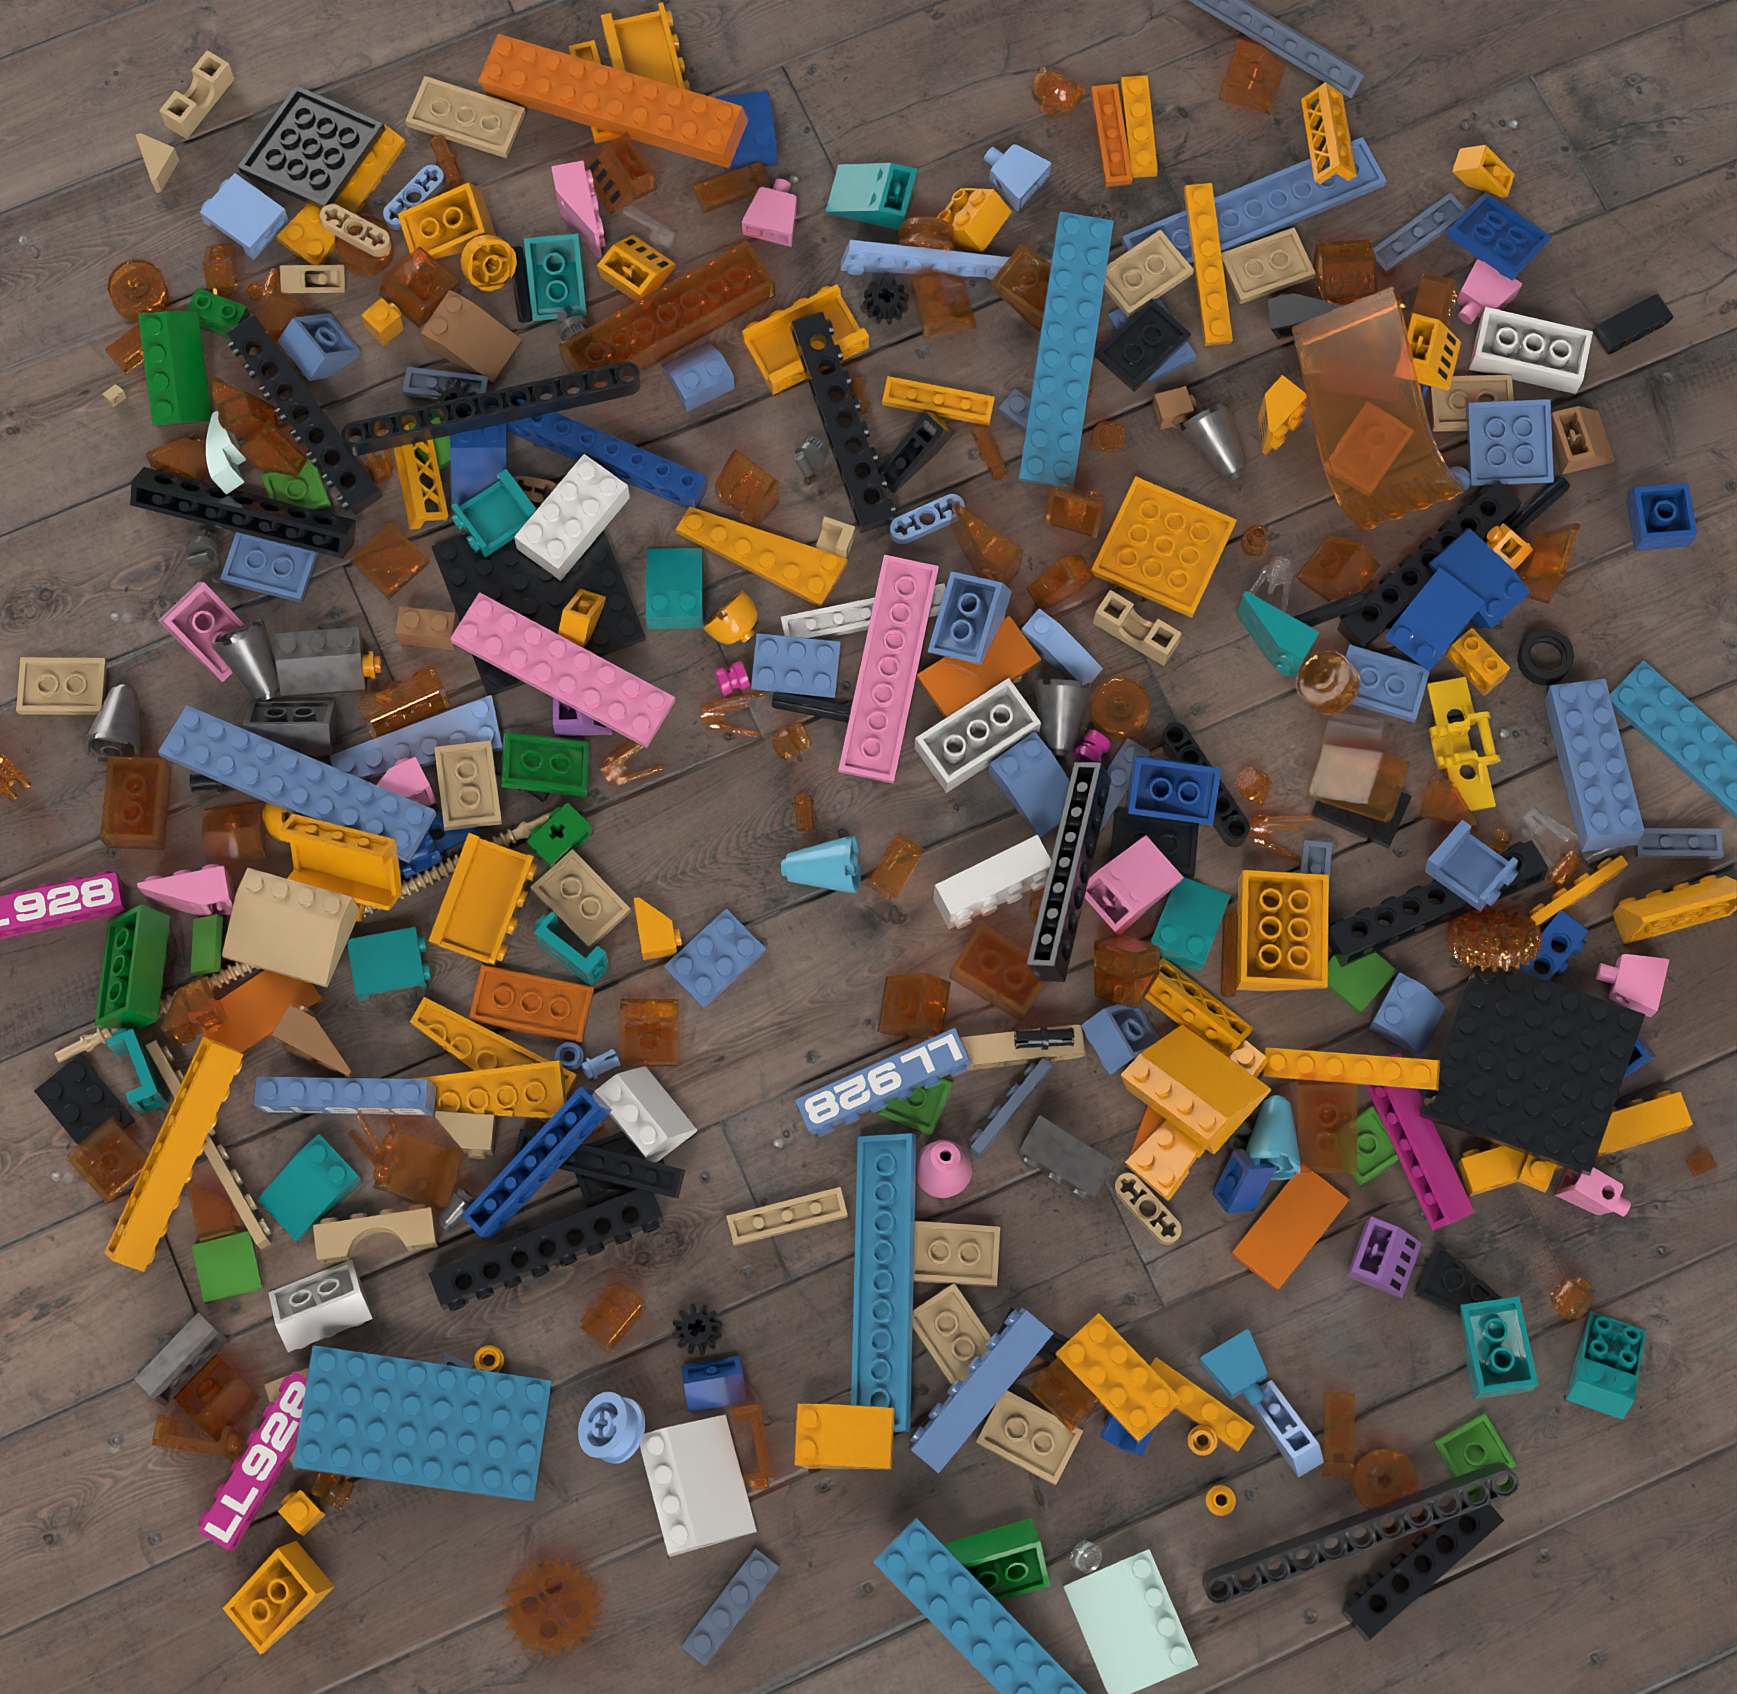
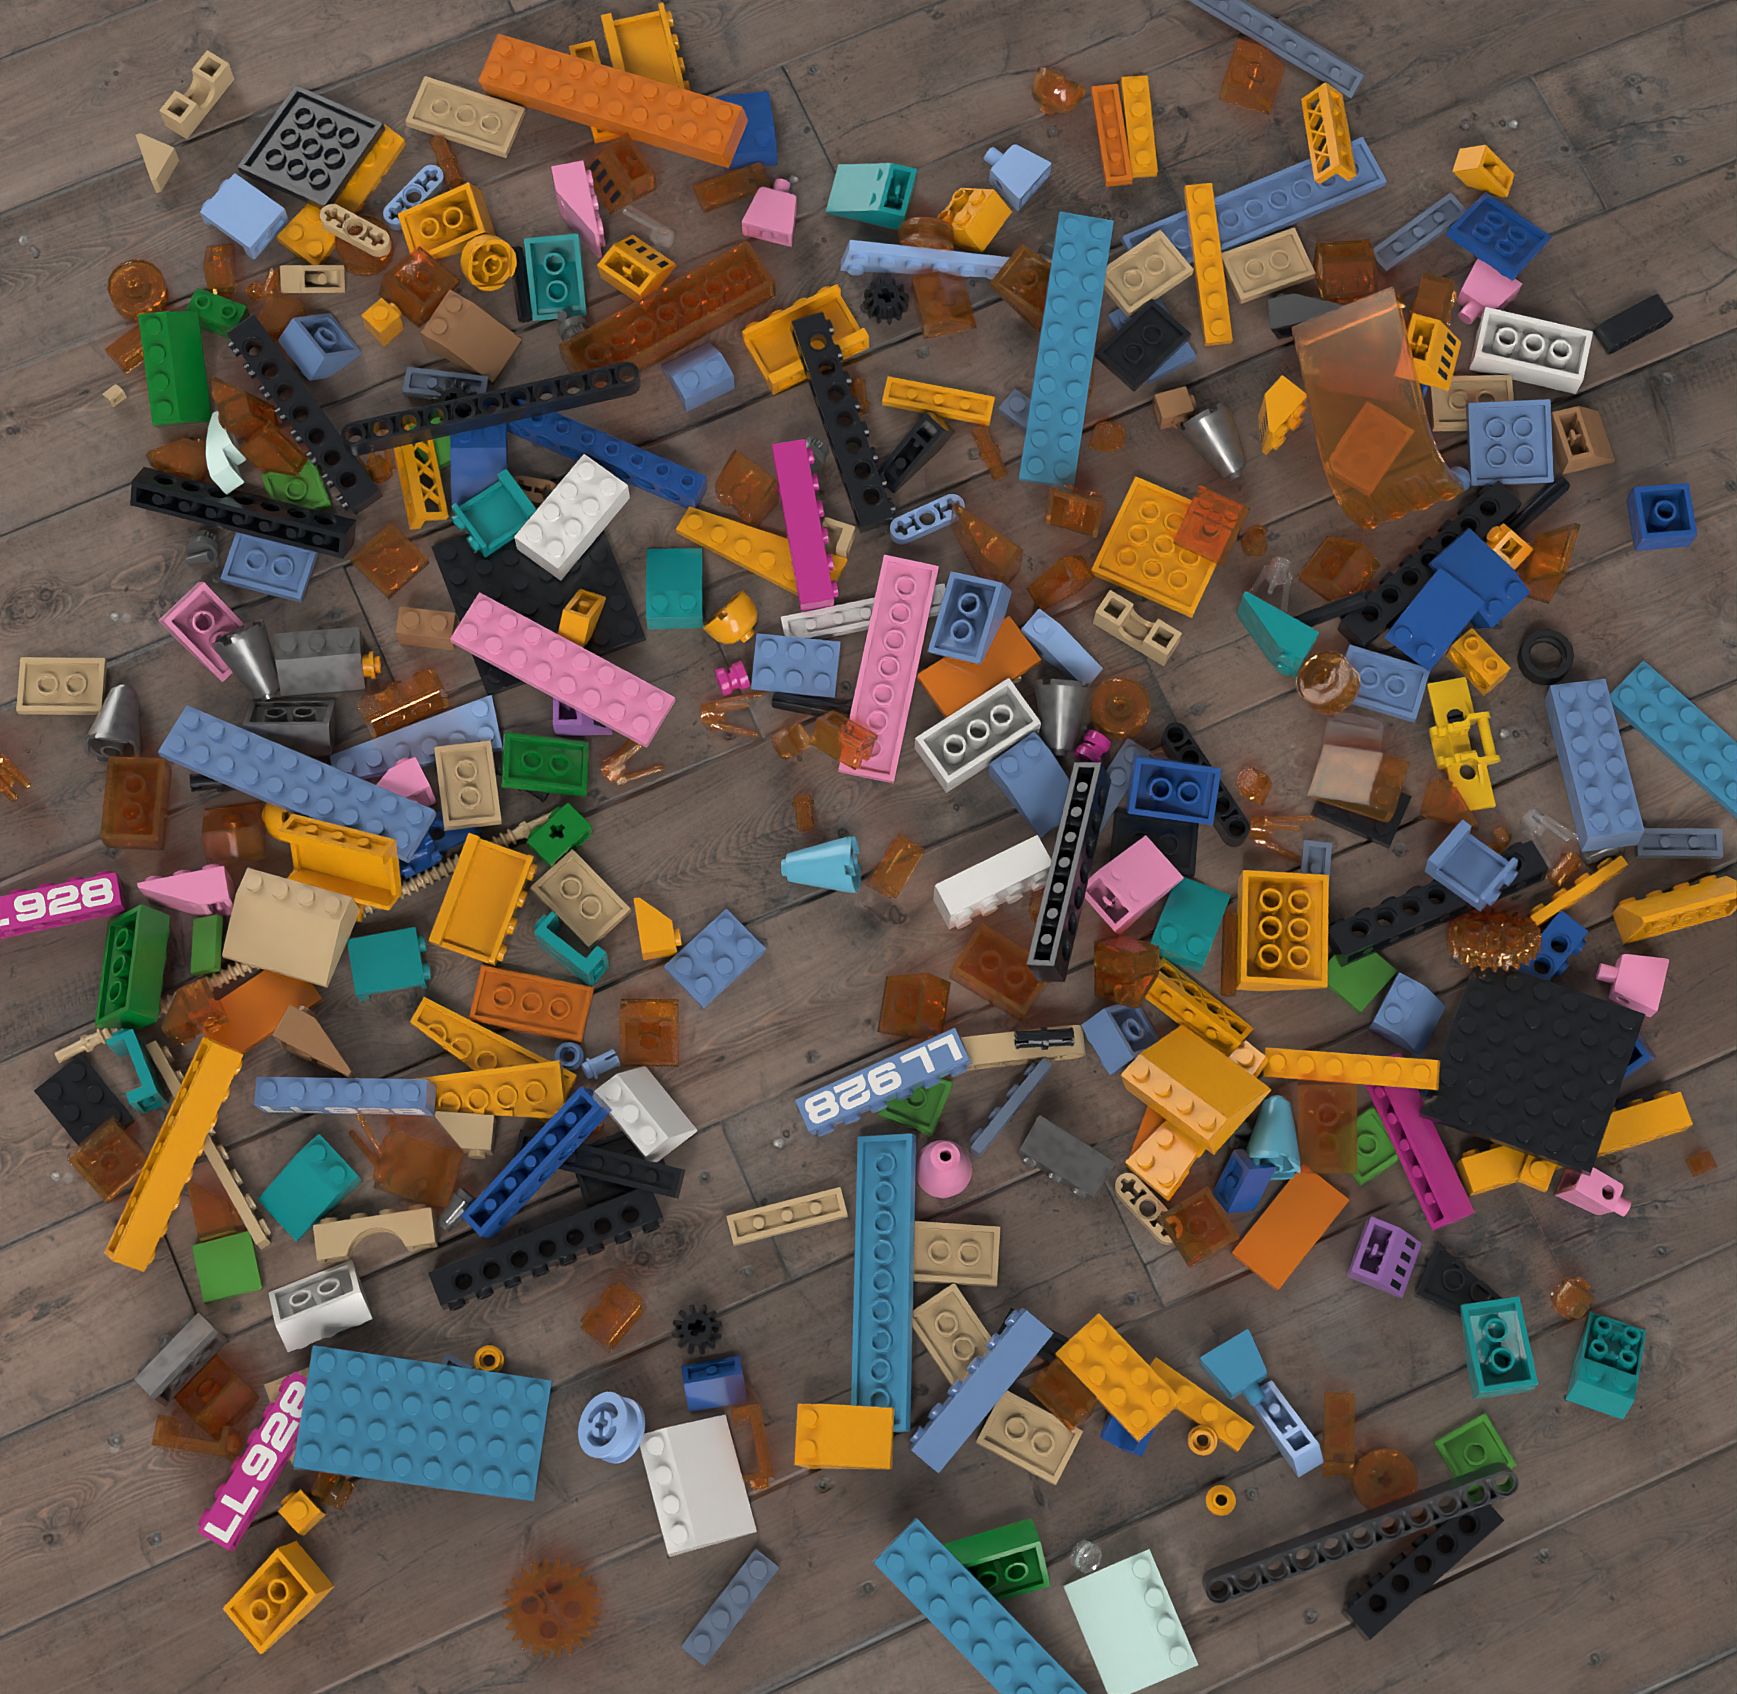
none -> dark pink brick [772,439,839,611]
none -> clear orange hinge [810,710,878,770]
none -> clear orange slope [1157,1186,1239,1268]
none -> clear orange slope [1173,485,1251,567]

